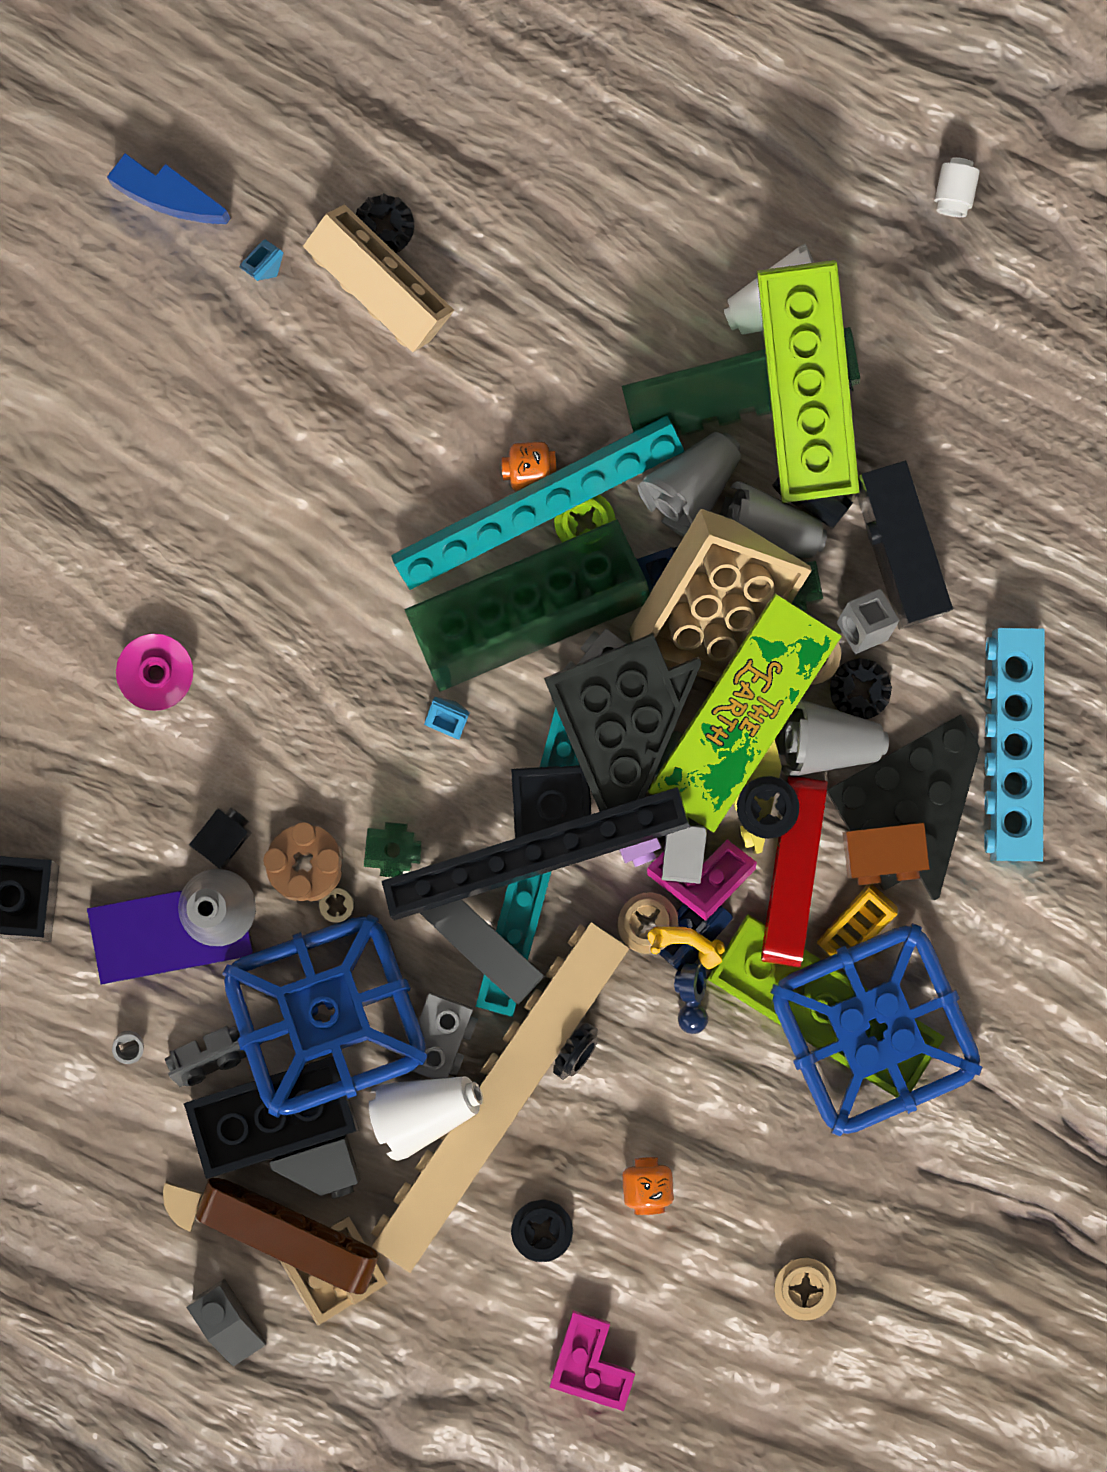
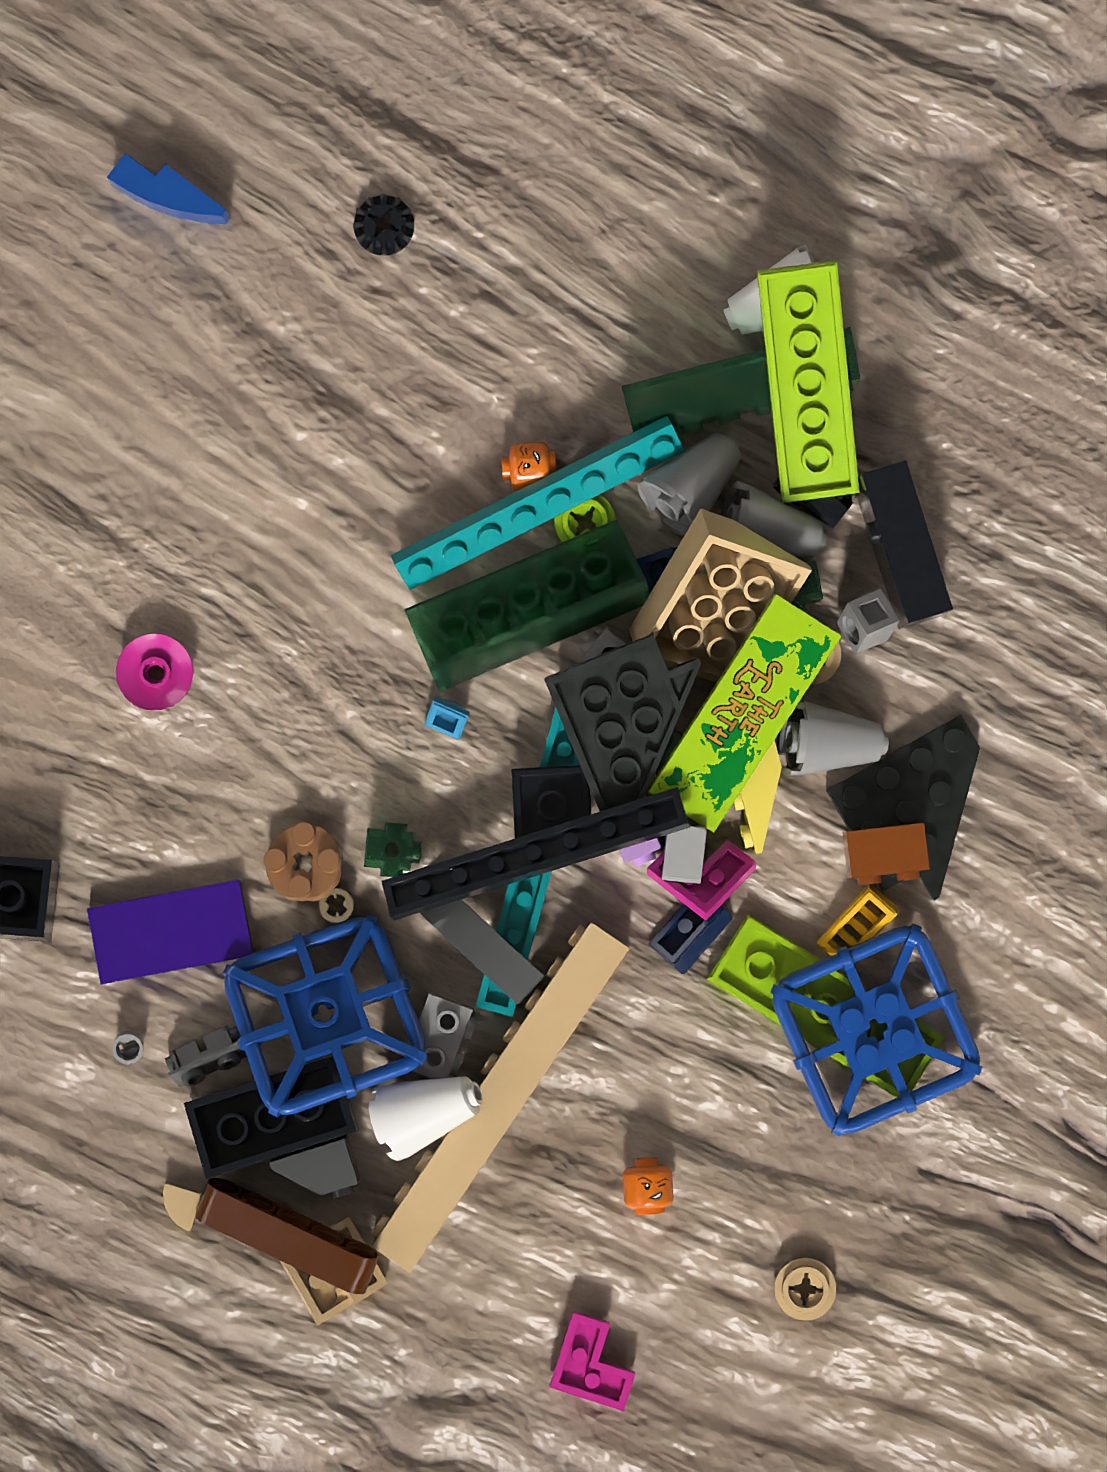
light grey cone [178,869,256,946] -> none
dark grey slope [186,1279,266,1366] -> none
black brick [189,807,252,869] -> none
dark azure slope [239,239,283,281] -> none
tan brick [303,204,455,352] -> none
black gear [511,1199,573,1262] -> none
black gear [553,1023,598,1080] -> none
tan gear [618,892,679,955] -> none
yellow piece [647,926,725,969] -> none
dark blue plate [674,963,708,1034] -> none
black gear [737,776,799,839] -> none
red beam [761,776,828,968] -> none
black gear [830,658,892,719] -> none
white brick [934,157,980,217] -> none
medium azure brick [984,628,1045,862] -> none

